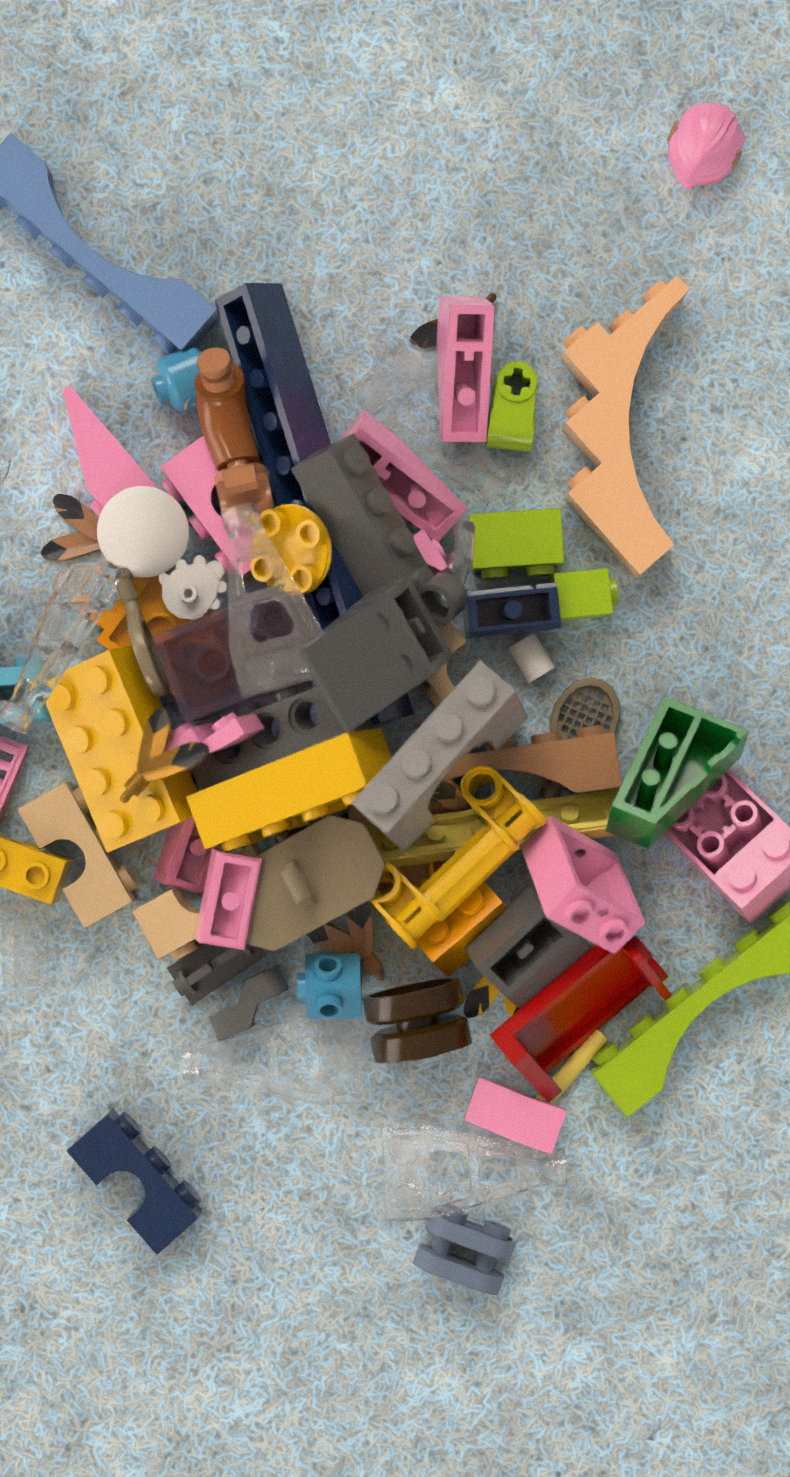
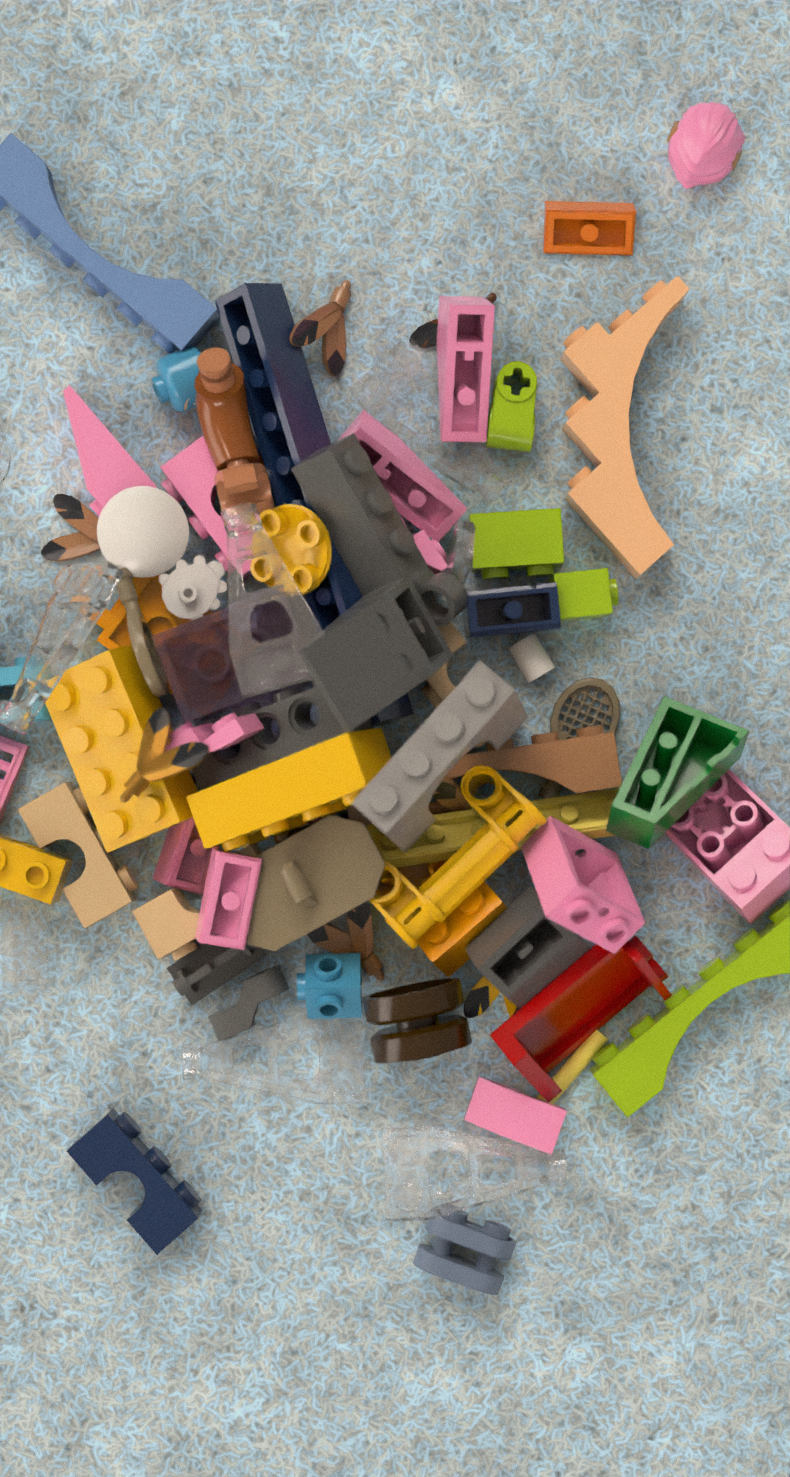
none -> medium nougat piece [289,280,351,377]
none -> orange slope [543,201,636,256]

